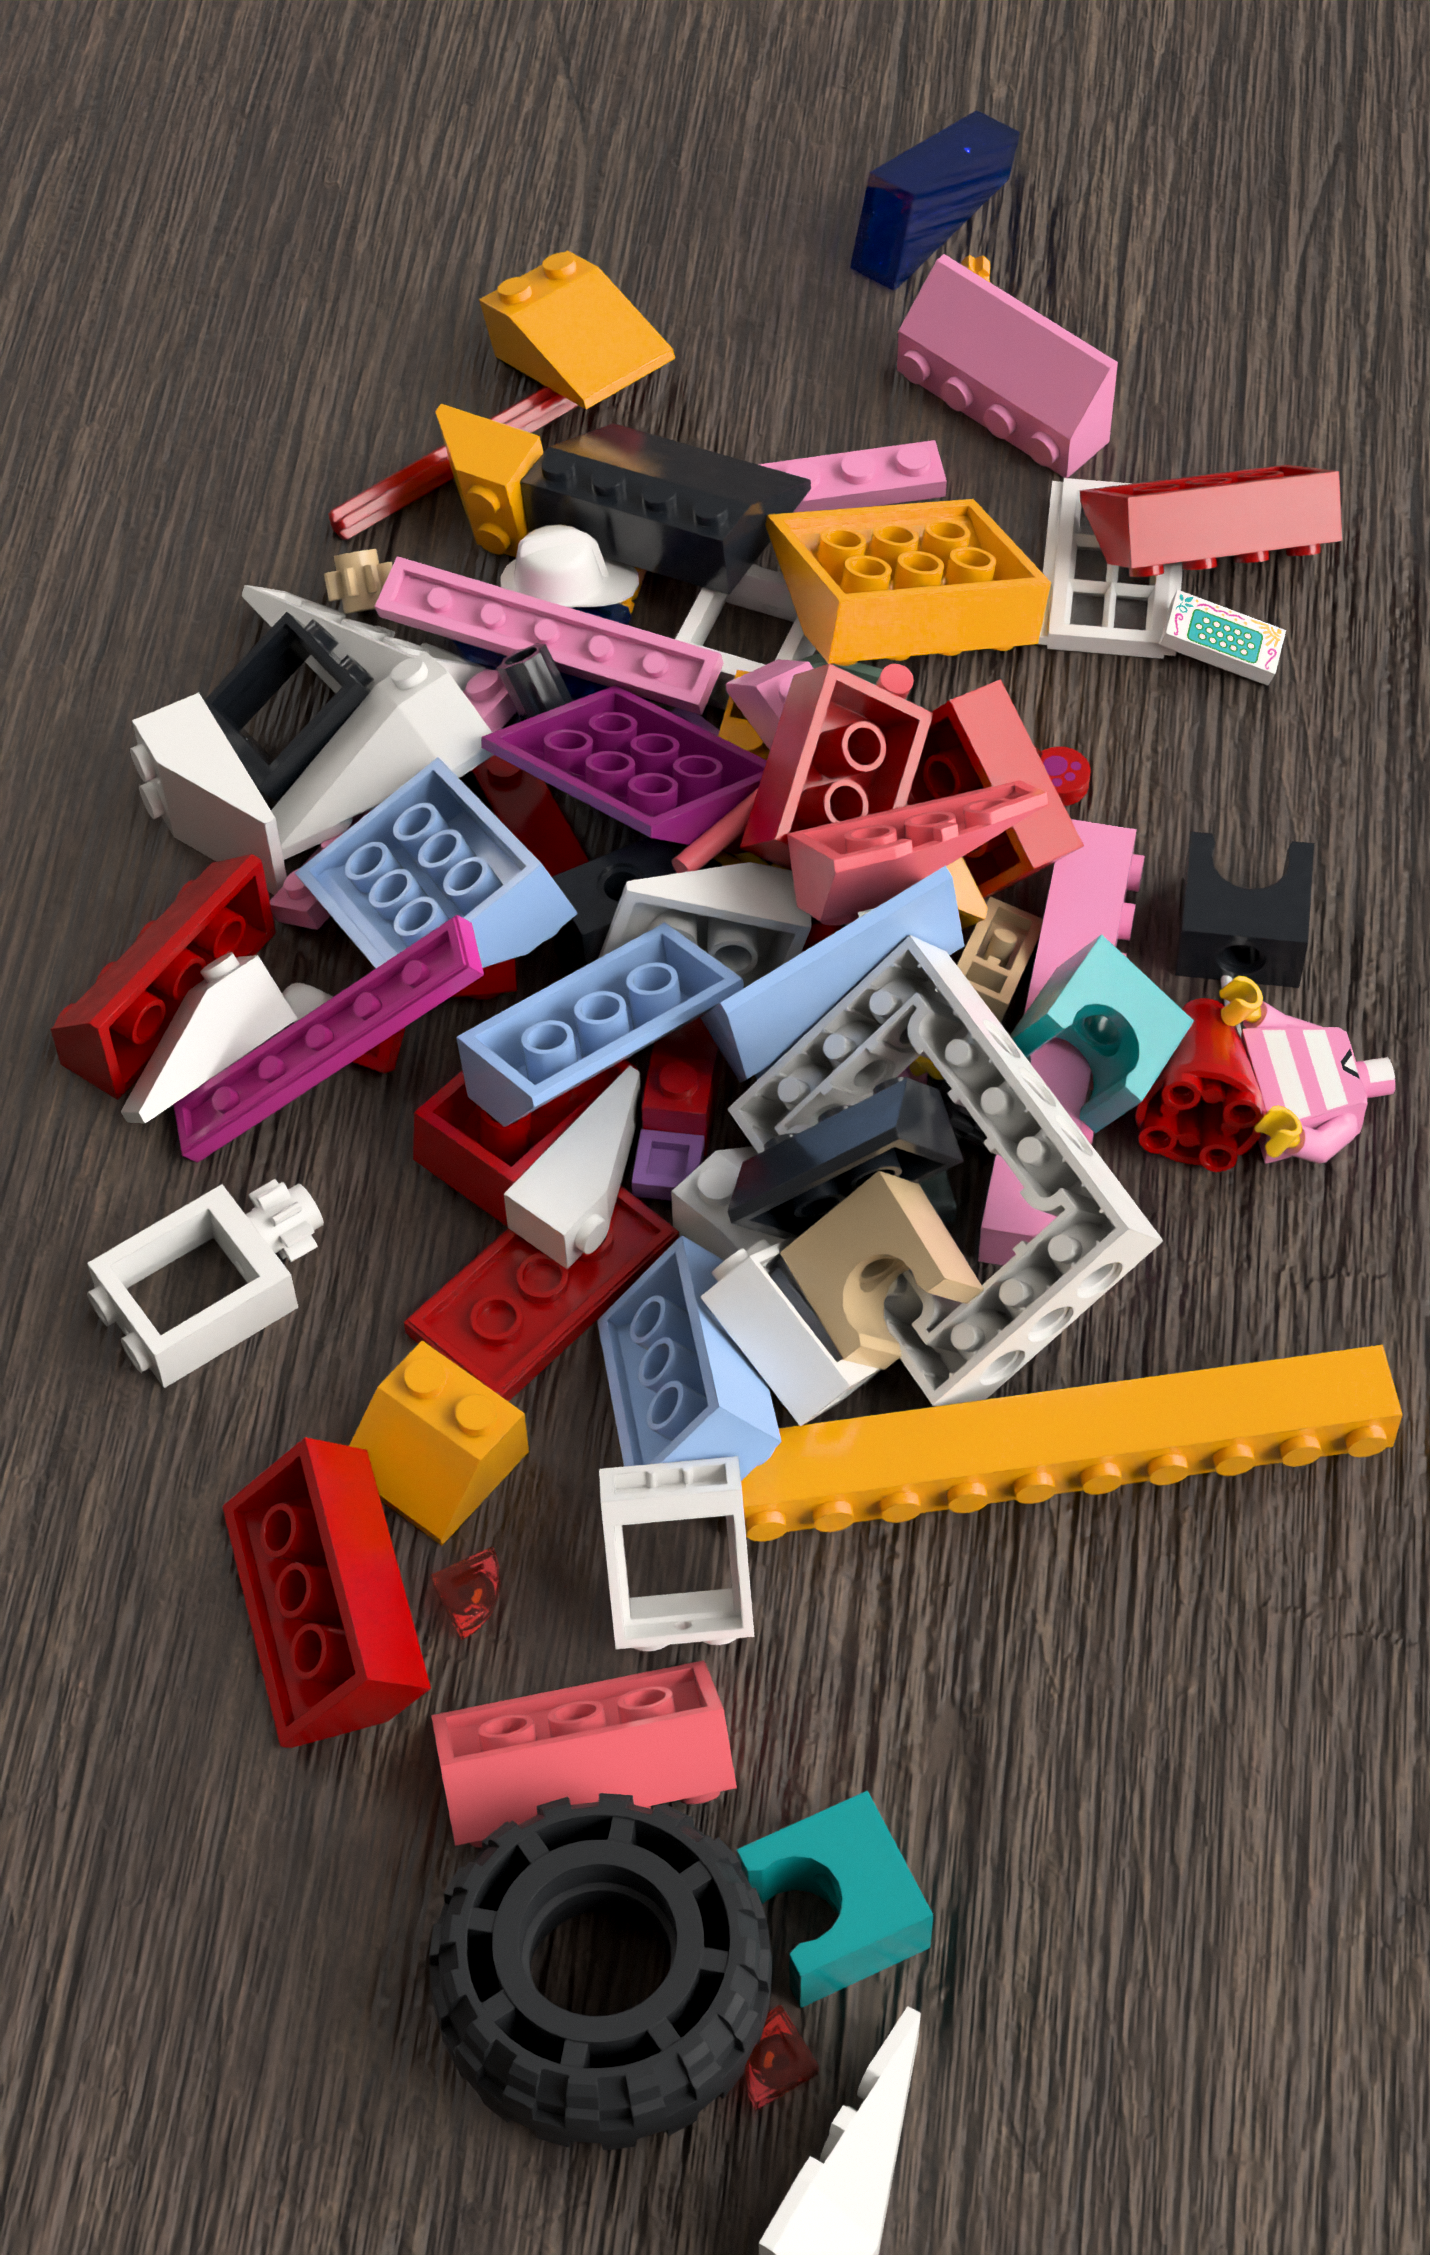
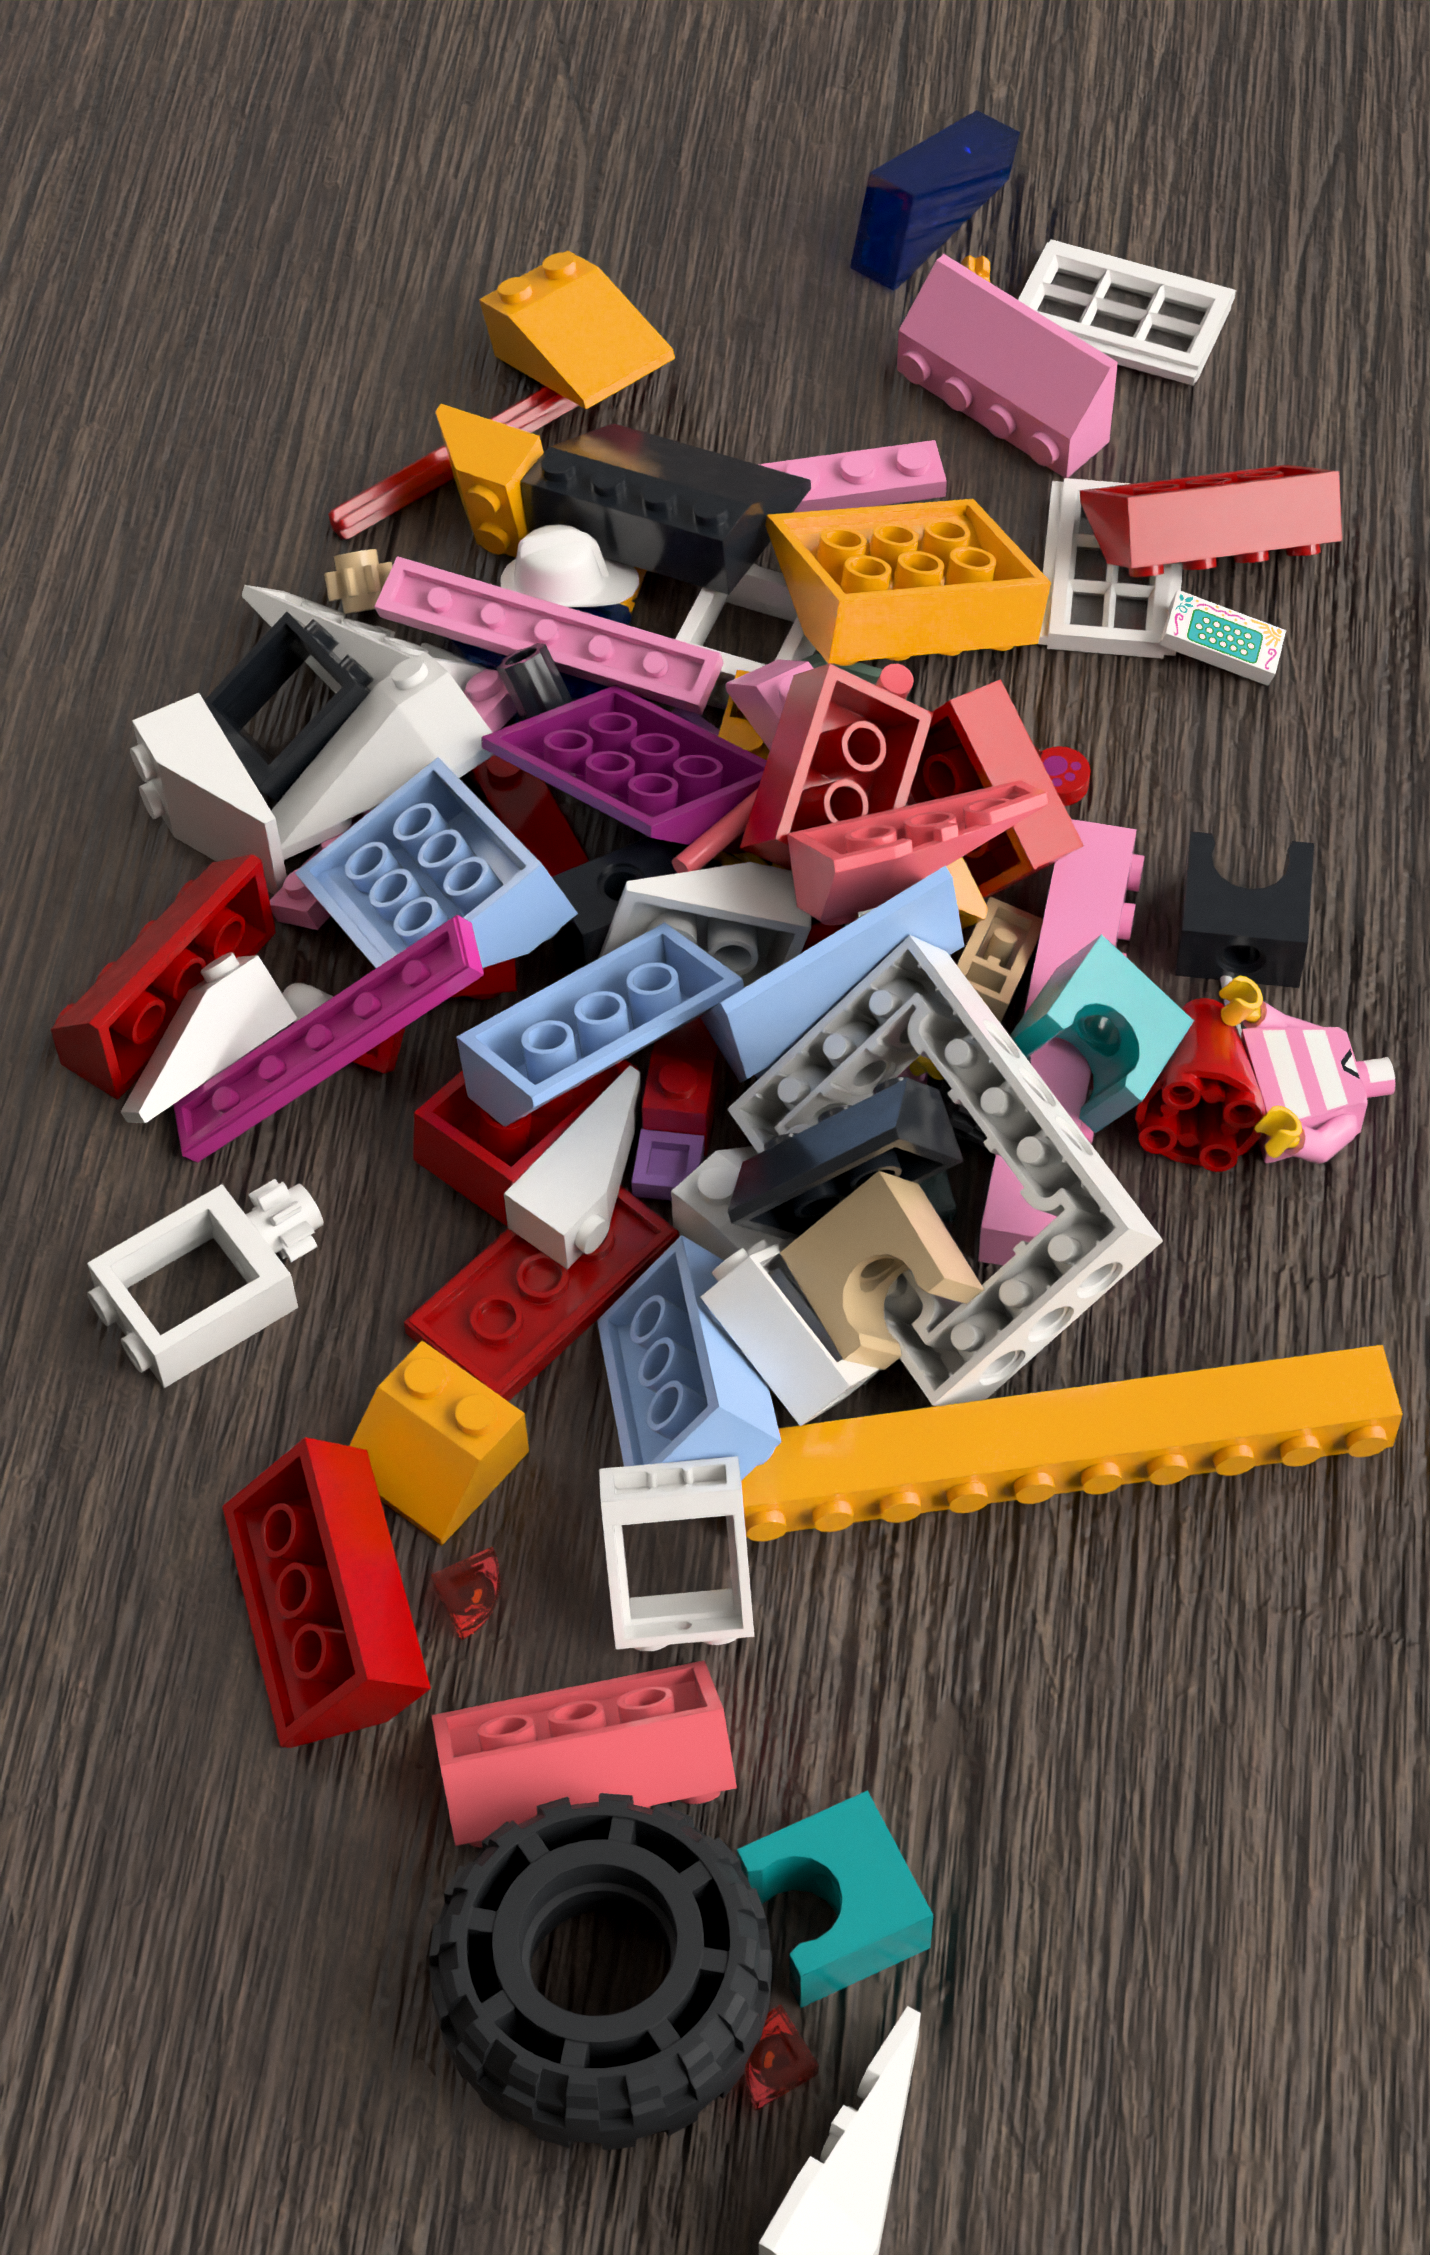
none -> white piece [1018,239,1236,386]

